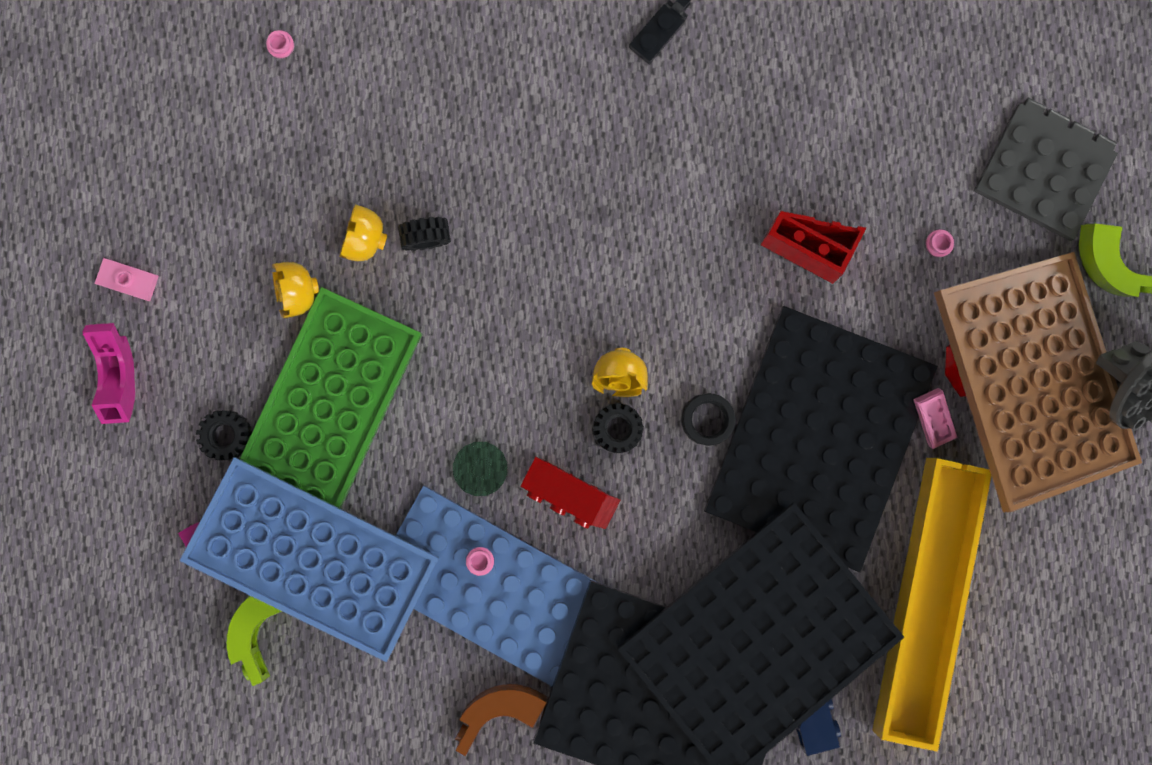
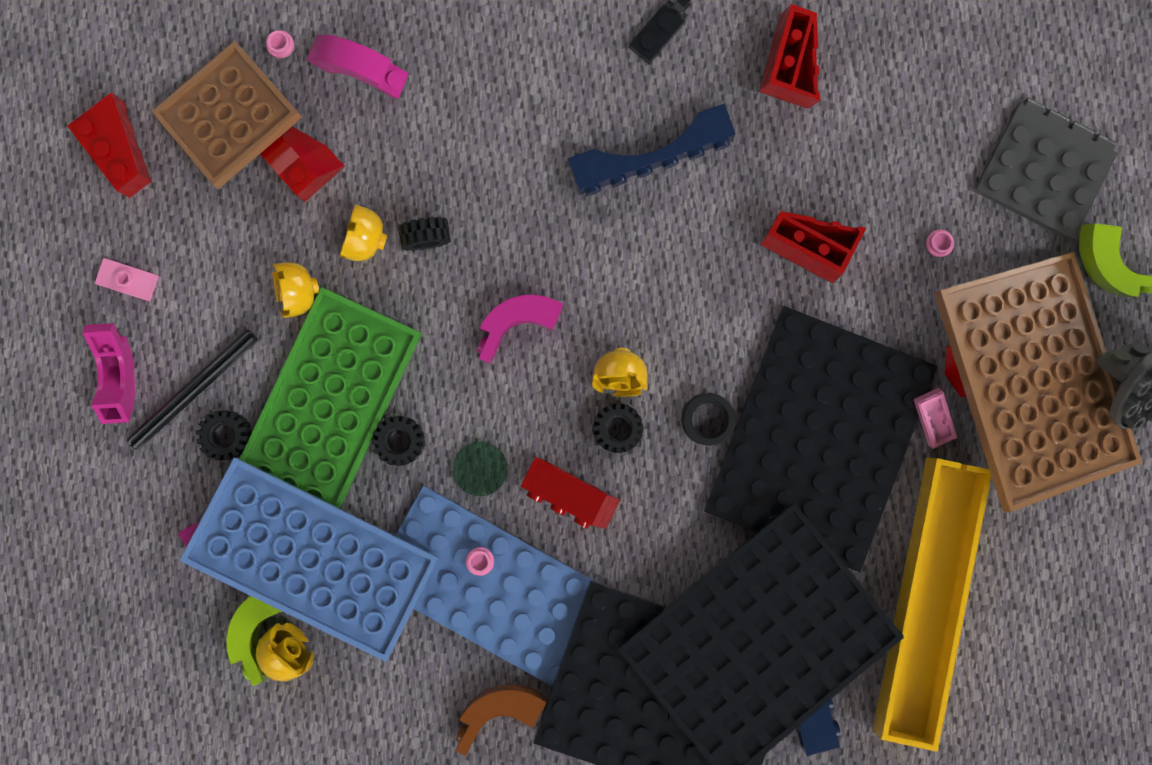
none -> red wedge [67,92,152,198]
none -> black axle [127,330,258,449]
none -> medium nougat plate [152,41,302,189]
none -> yellow cylinder [255,623,314,682]
none -> red wedge [260,126,345,202]
none -> dark pink arch [306,35,409,99]
none -> black tyre [372,416,425,466]
none -> dark pink arch [477,295,563,364]
none -> dark blue arch [568,103,736,196]
none -> red wedge [758,4,821,109]

